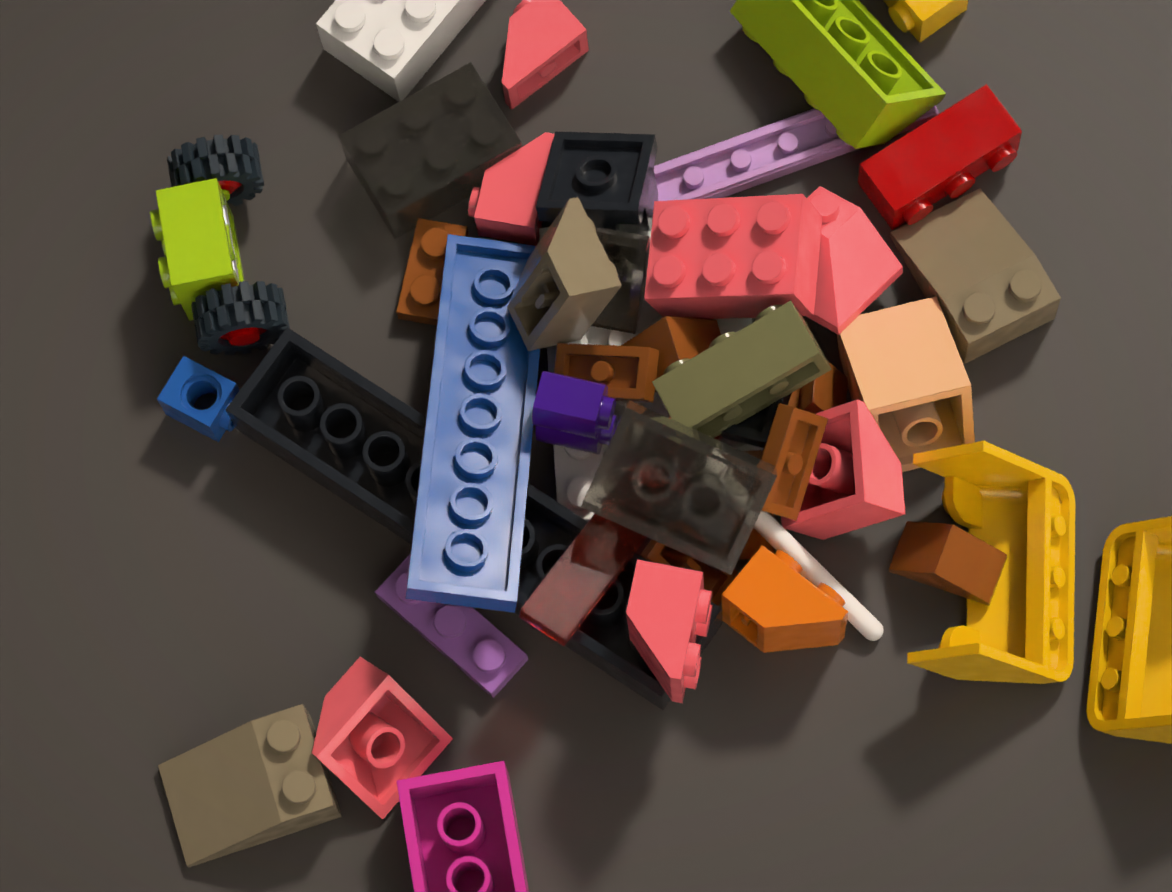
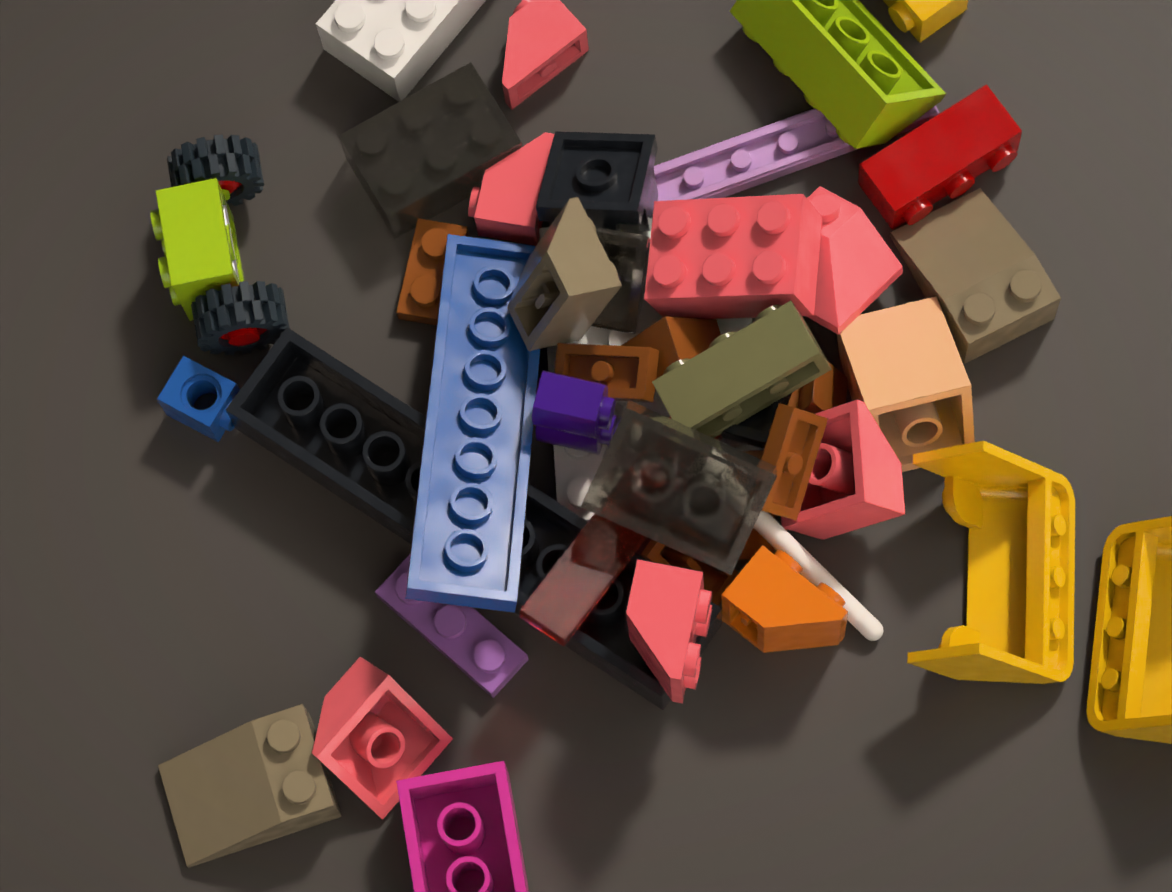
dark orange slope [889,521,1007,606] -> none

